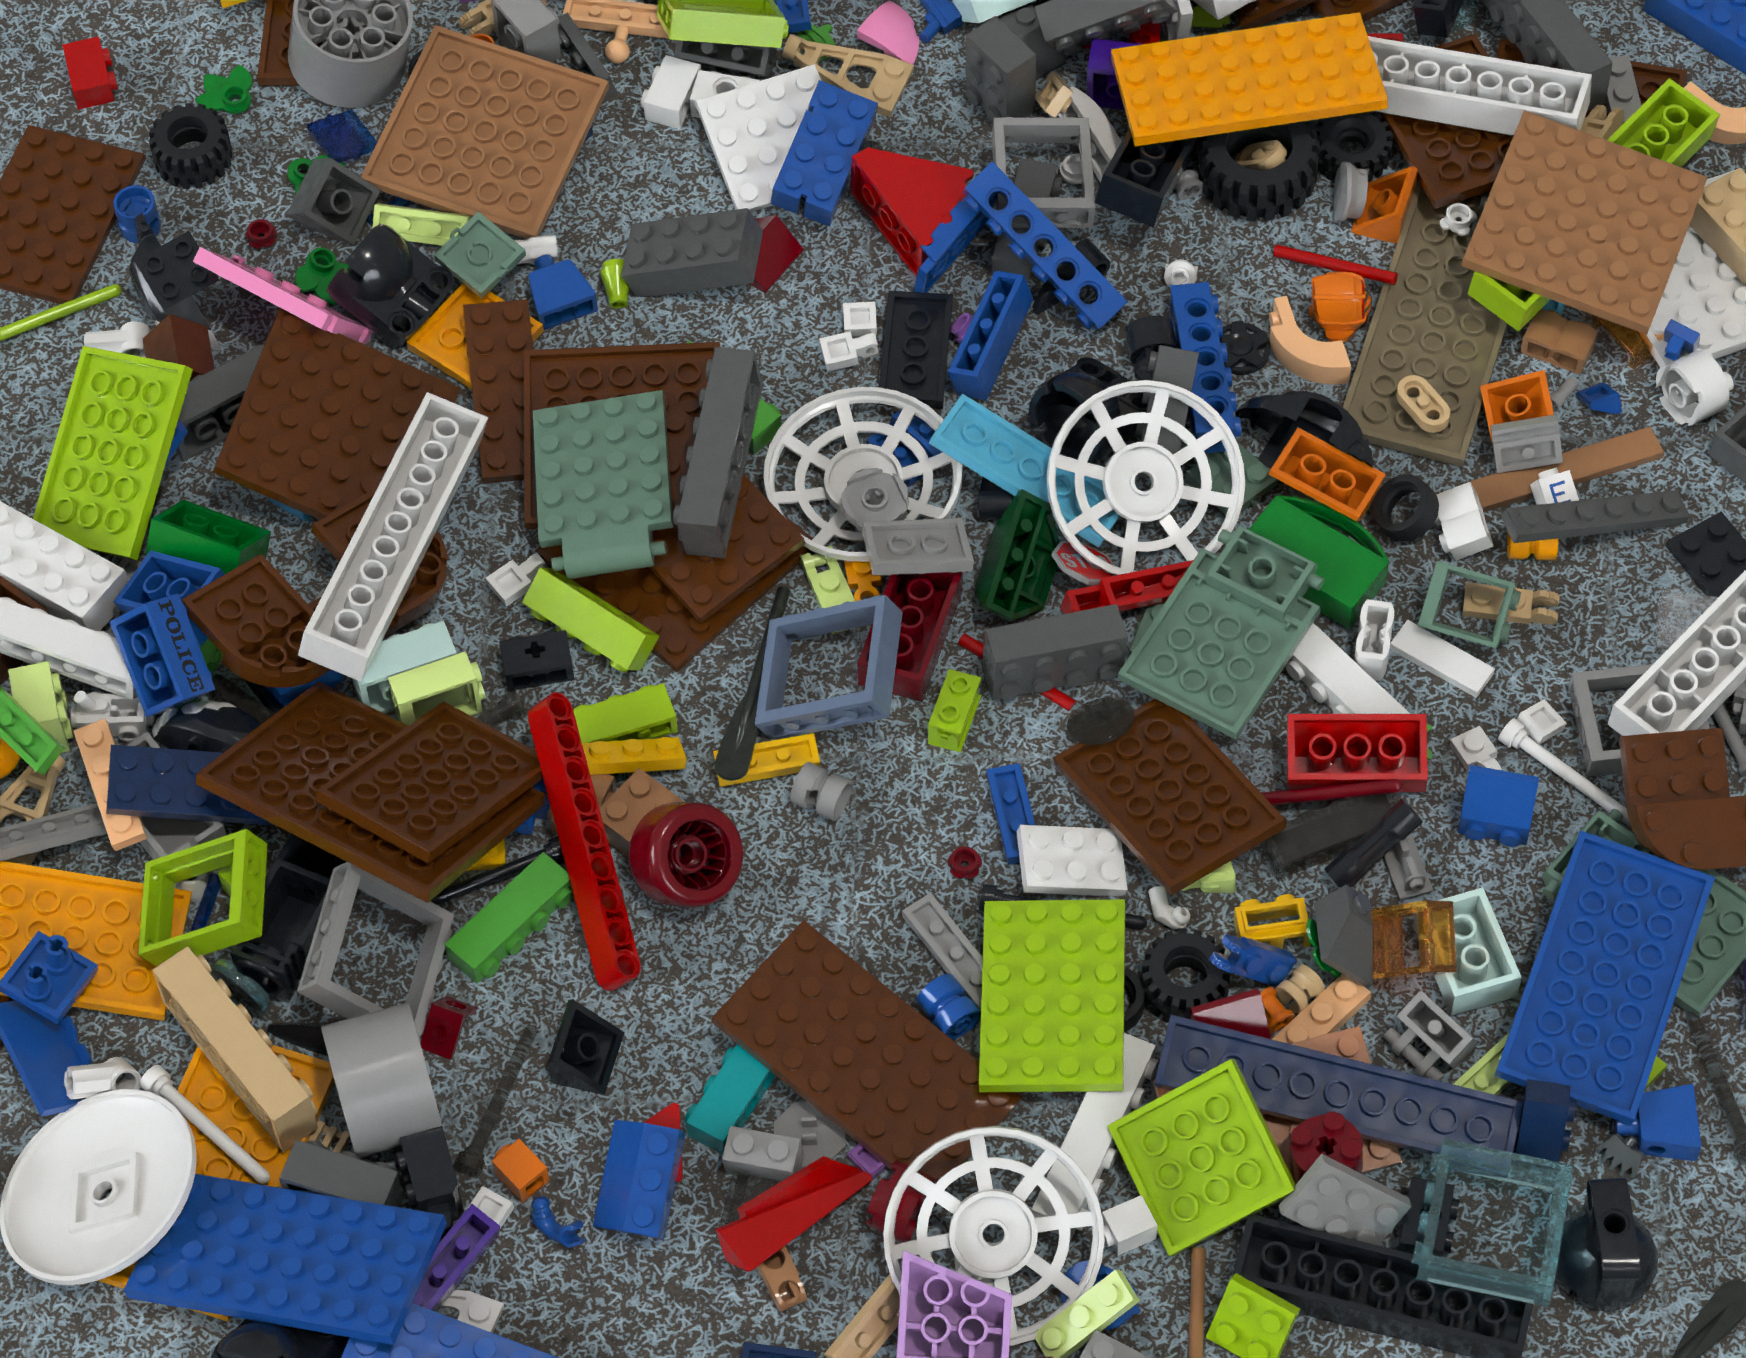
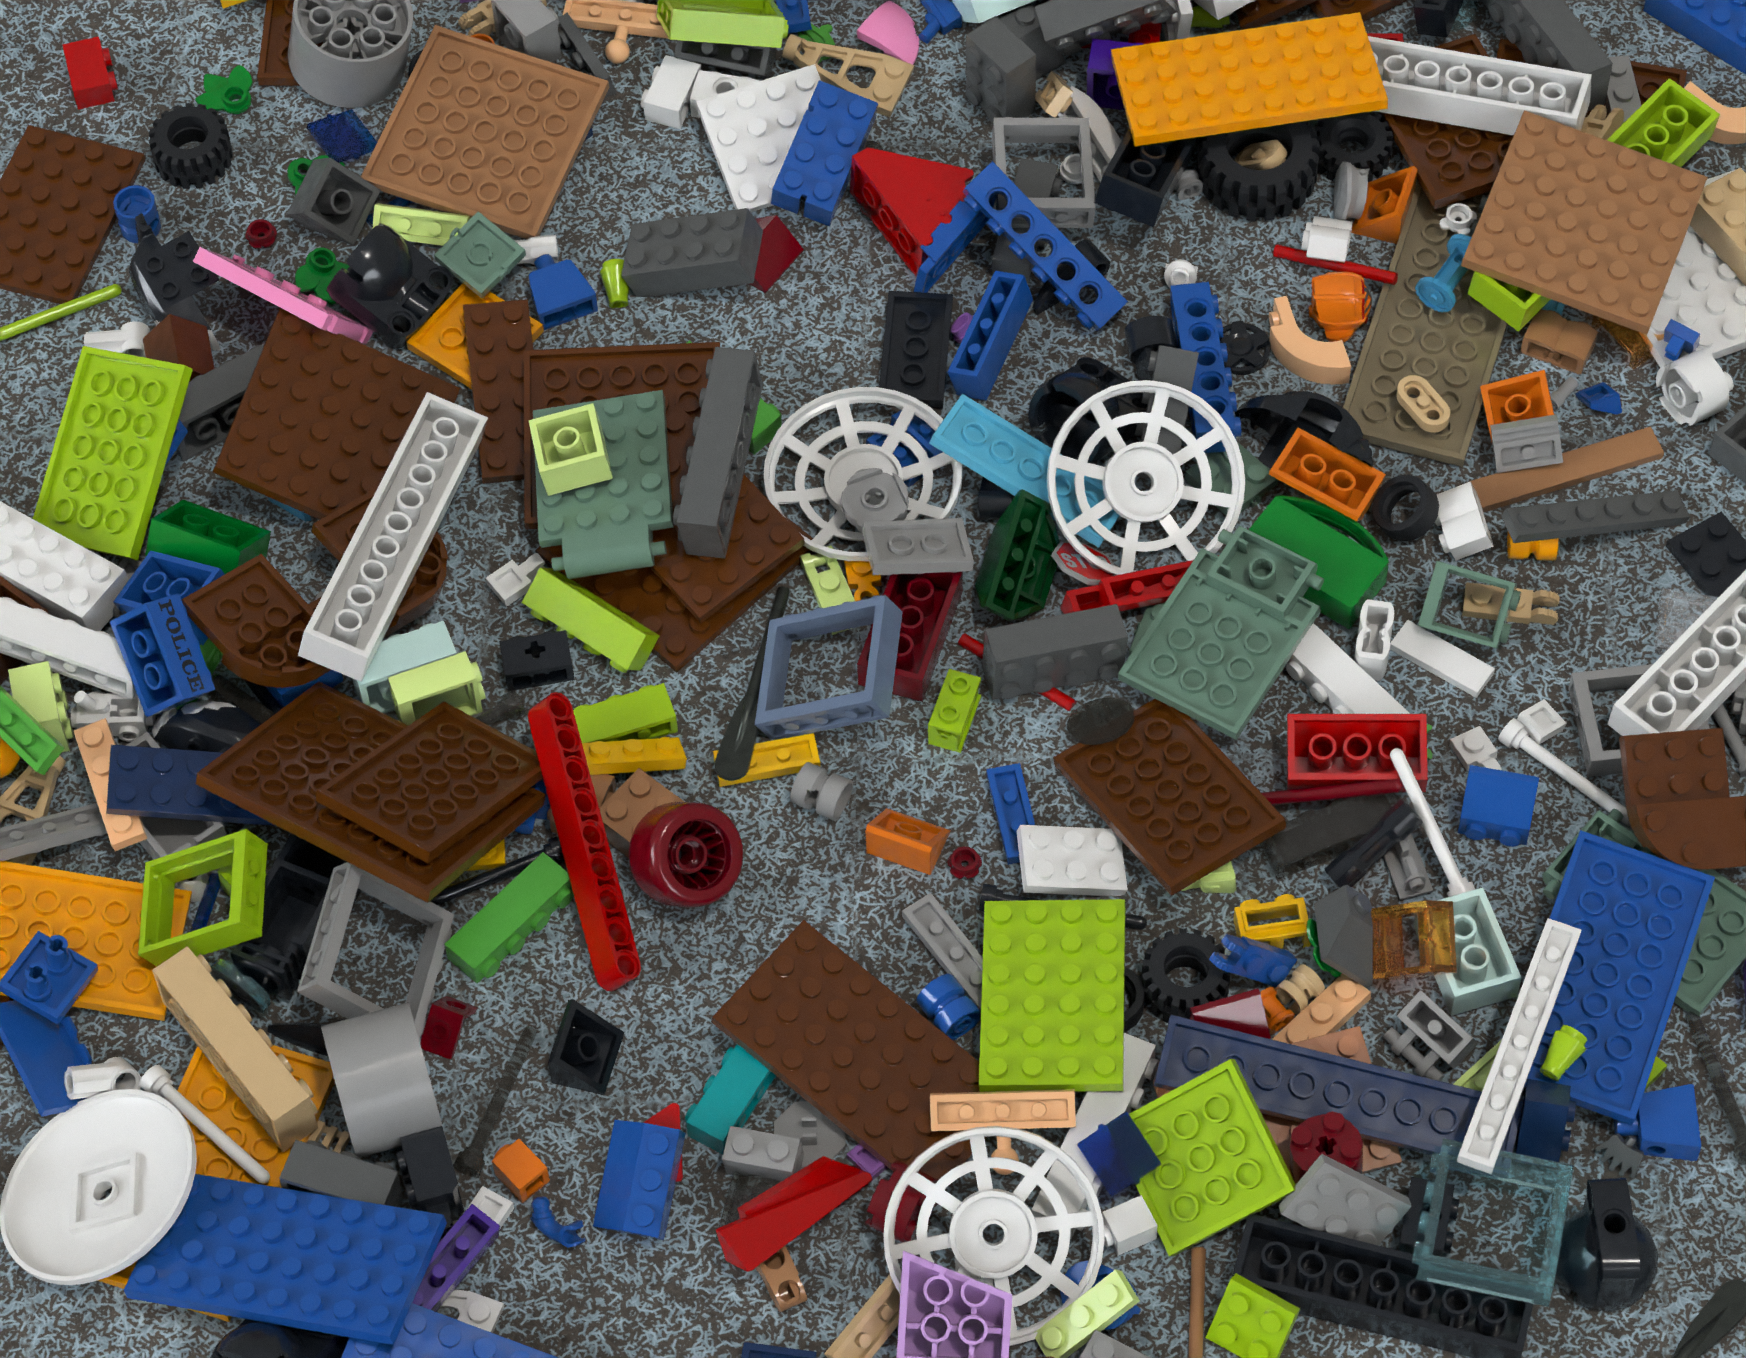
white plate [819,331,879,372] -> none
white plate [843,302,877,337] -> none
white arm [1148,886,1190,930] -> none
white brick [1530,468,1579,505] -> none
none -> yellowish green brick [528,403,613,496]
none -> orange slope [865,808,951,875]
none -> light nougat plate [930,1089,1076,1175]
none -> clear blue piece [1077,1111,1162,1197]
none -> white brick [1301,216,1353,263]
none -> white piece [1390,748,1475,897]
none -> dark azure hose [1415,234,1472,312]
none -> white plate [1457,918,1582,1175]
none -> lime cone [1540,1025,1587,1081]

